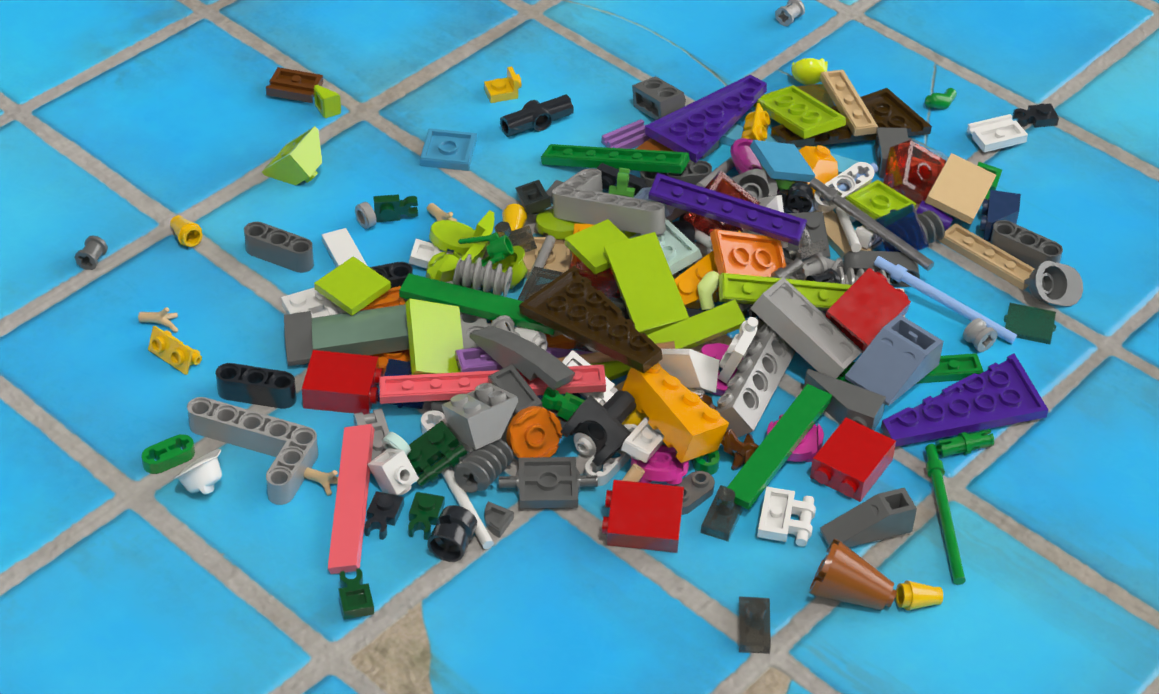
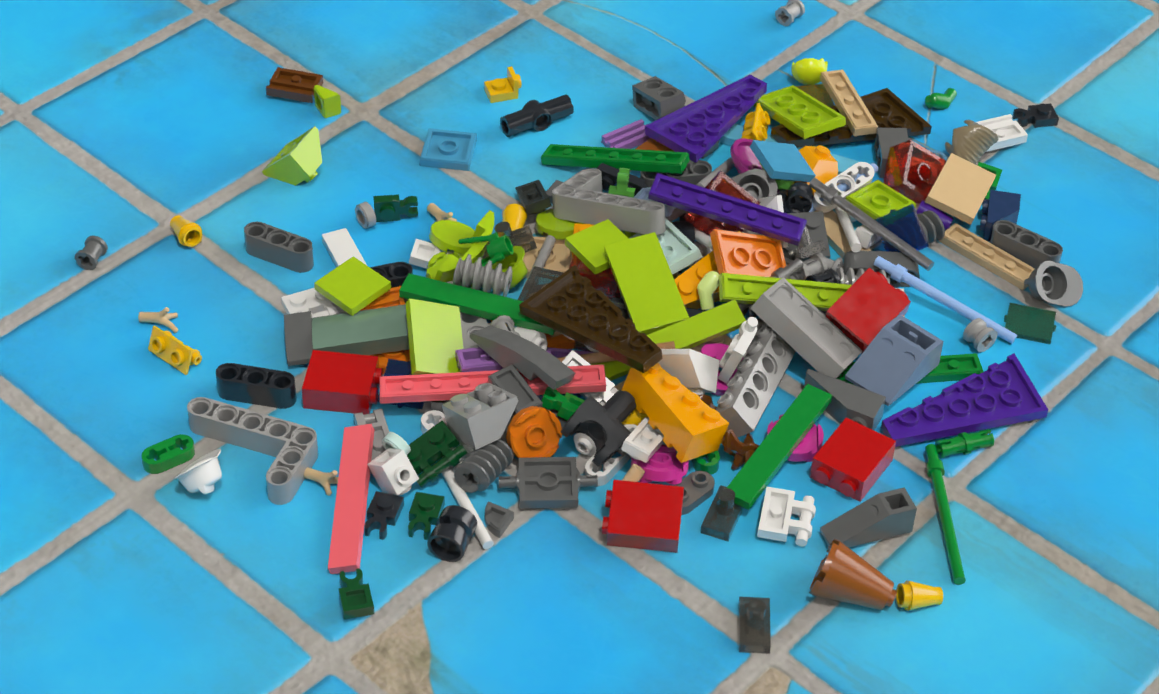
none -> dark tan hair [945,120,999,164]

